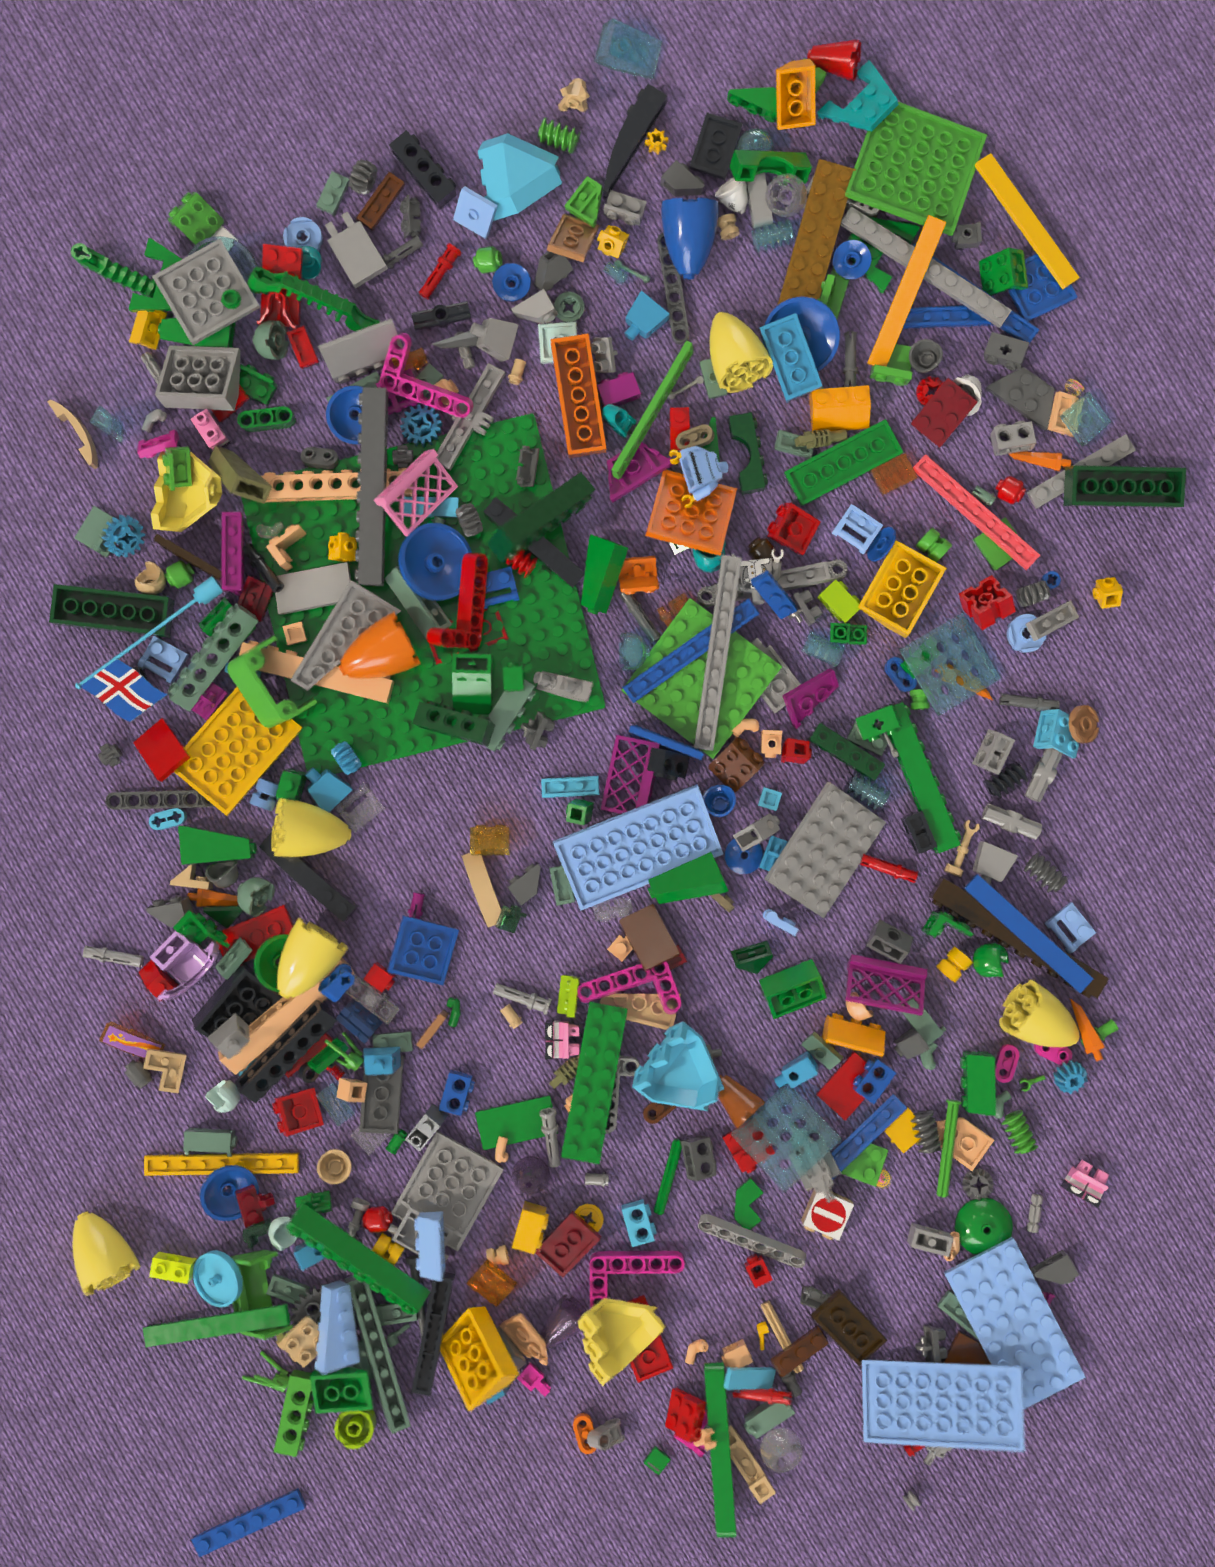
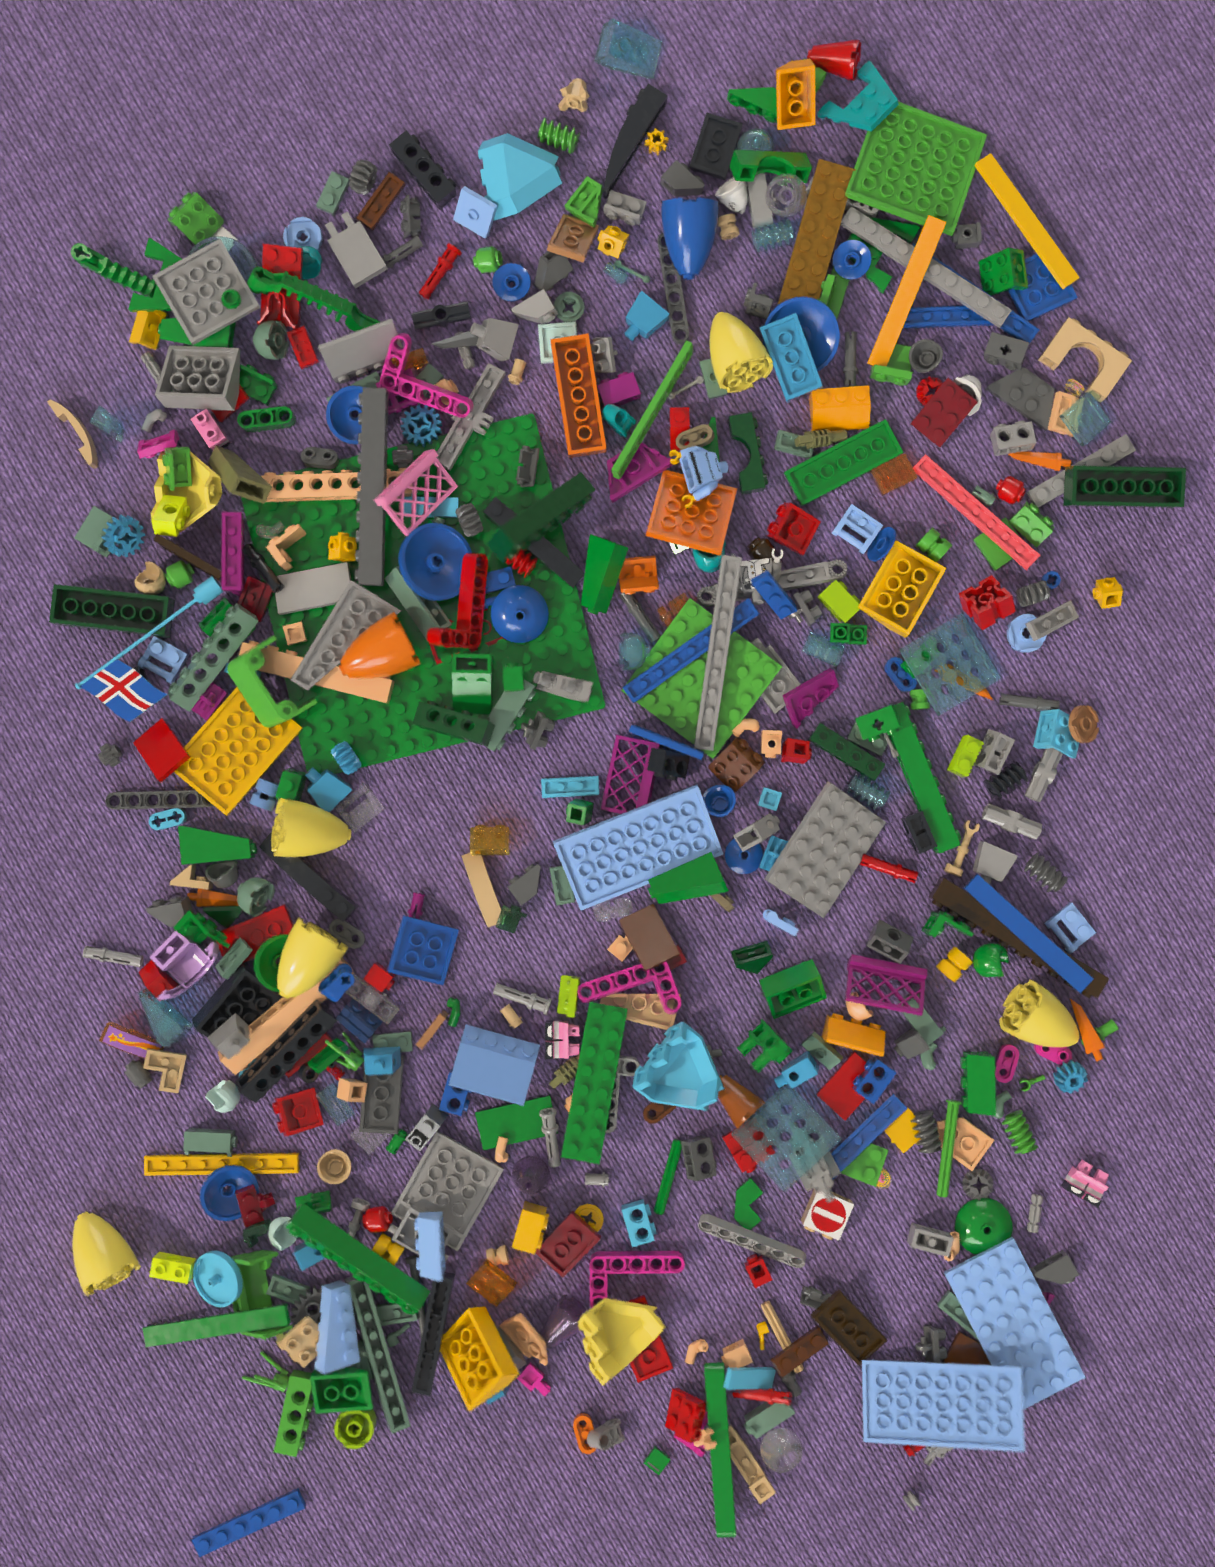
none -> clear light blue slope [138,988,193,1047]
none -> neon yellow brick [151,495,190,537]
none -> dark grey plate [329,919,366,949]
none -> medium blue slope [449,1025,540,1106]
none -> blue dish [491,585,549,643]
none -> green piece [737,1019,793,1073]
none -> dark grey bracket [743,283,773,320]
none -> lime brick [947,735,984,777]
none -> bright green bracket [1009,501,1054,548]
none -> tan arch [1038,317,1132,403]

